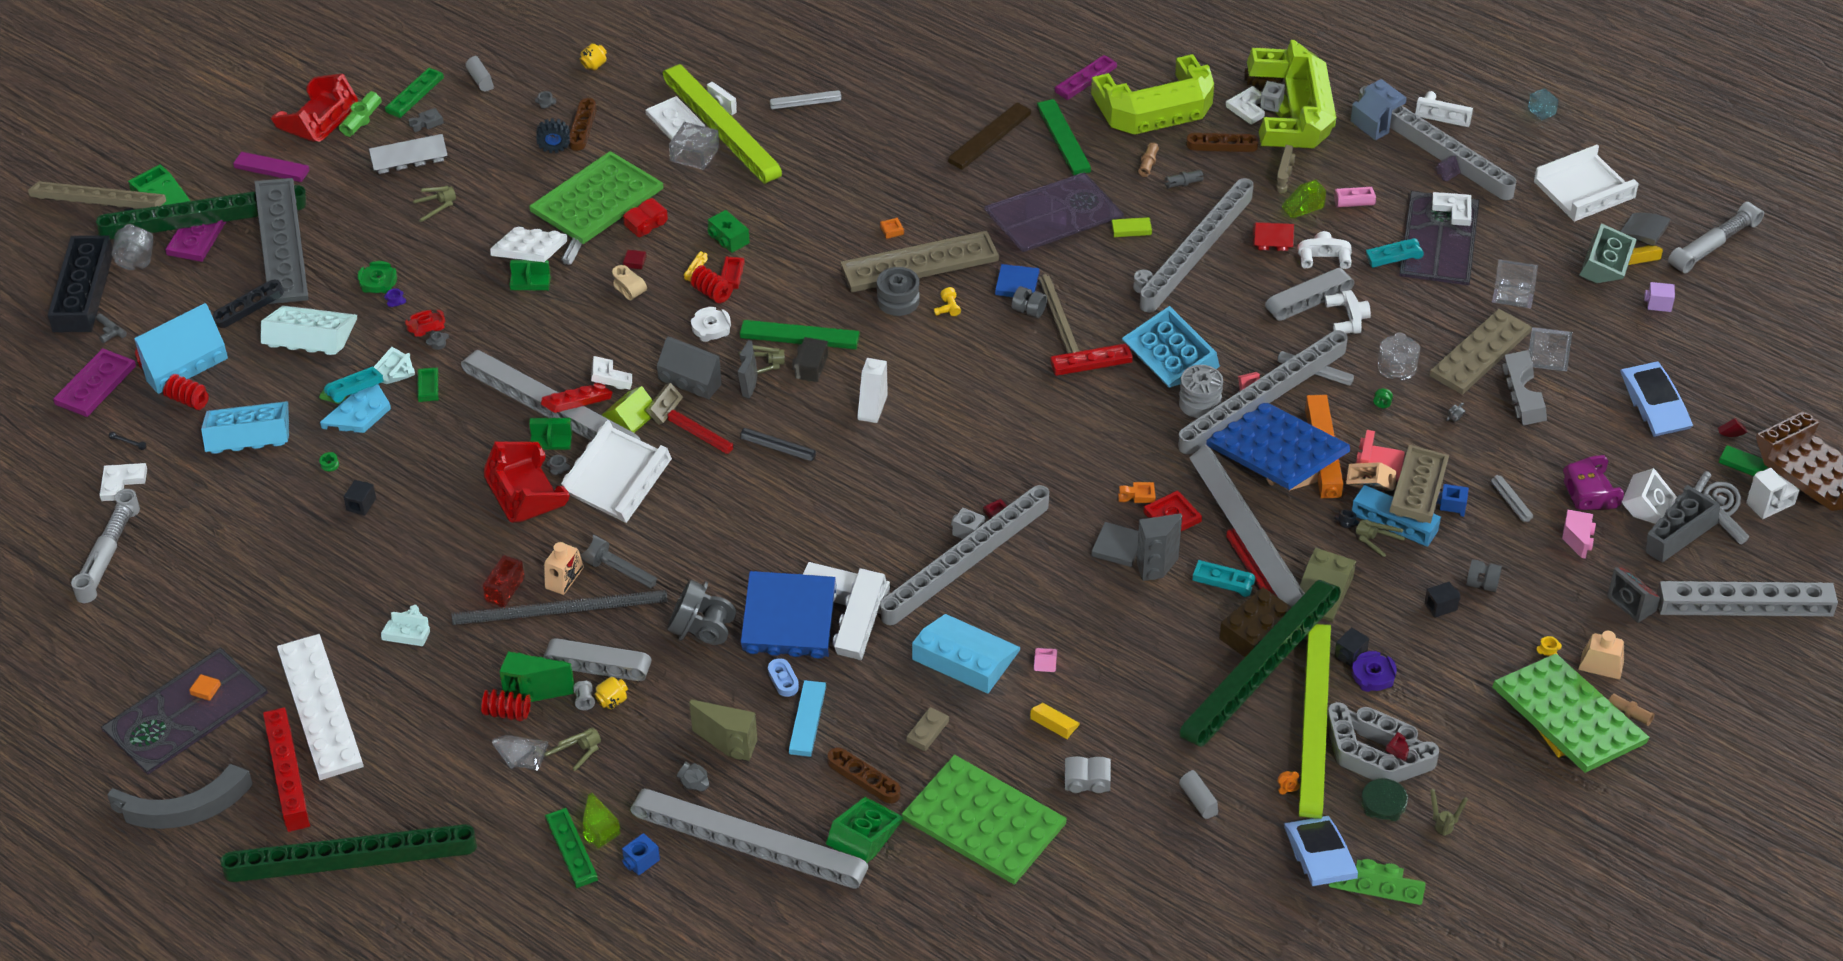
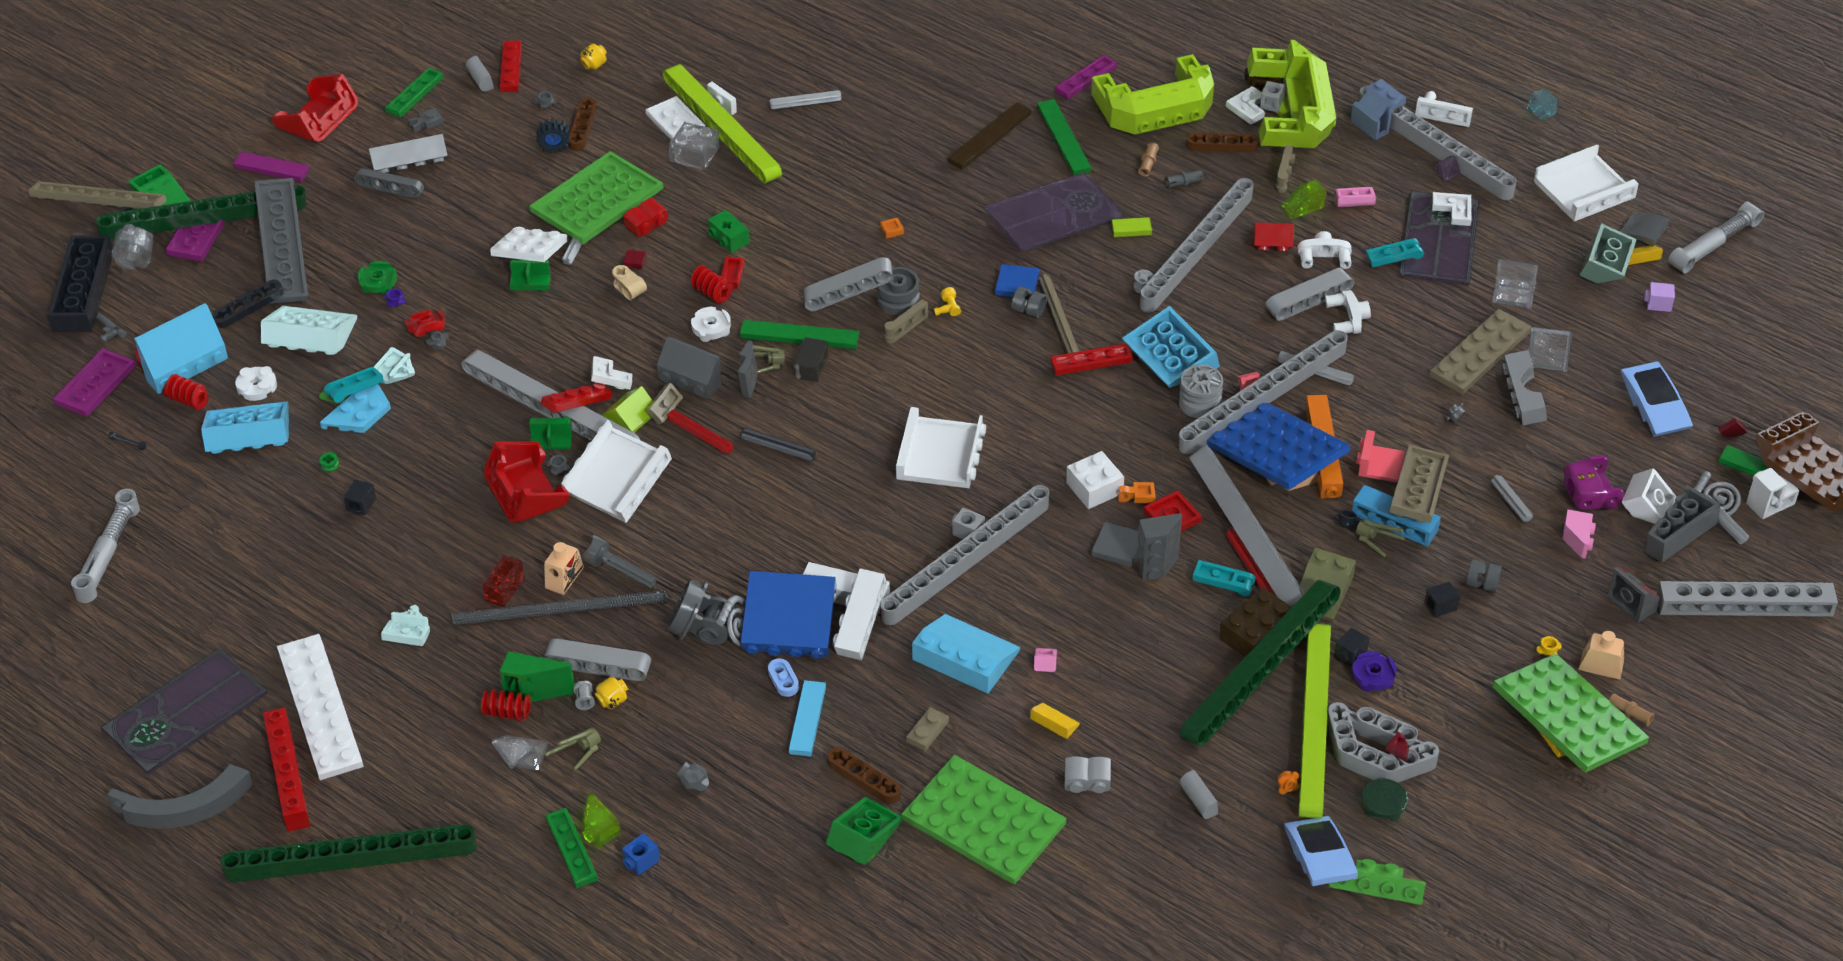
white plate [100,463,147,501] -> none
orange tile [189,674,221,701] -> none
bright green piece [339,91,382,137] -> none
olive plant [413,185,456,222] -> none
green tile [418,367,439,402] -> none
light grey beam [630,789,868,888] -> none
yellow axle [684,251,708,282] -> none
olive slope [689,700,757,761] -> none
dark tan plate [841,231,999,293] -> none
white slope [858,358,888,423] -> none
dark red tile [983,499,1007,519] -> none
light nougat torso [1346,462,1396,492] -> none
green bush [1373,388,1393,408] -> none
clear brick [1378,332,1420,380] -> none
olive plant [1430,789,1468,836] -> none
blue brick [1436,484,1469,517] -> none
none -> white plate [235,366,277,401]
none -> dark grey beam [354,168,424,198]
none -> red plate [500,40,522,92]
none -> light grey piece [716,595,746,646]
none -> light grey beam [804,257,893,311]
none -> dark tan plate [884,299,928,344]
none -> white panel [896,407,986,488]
none -> white brick [1066,451,1124,509]

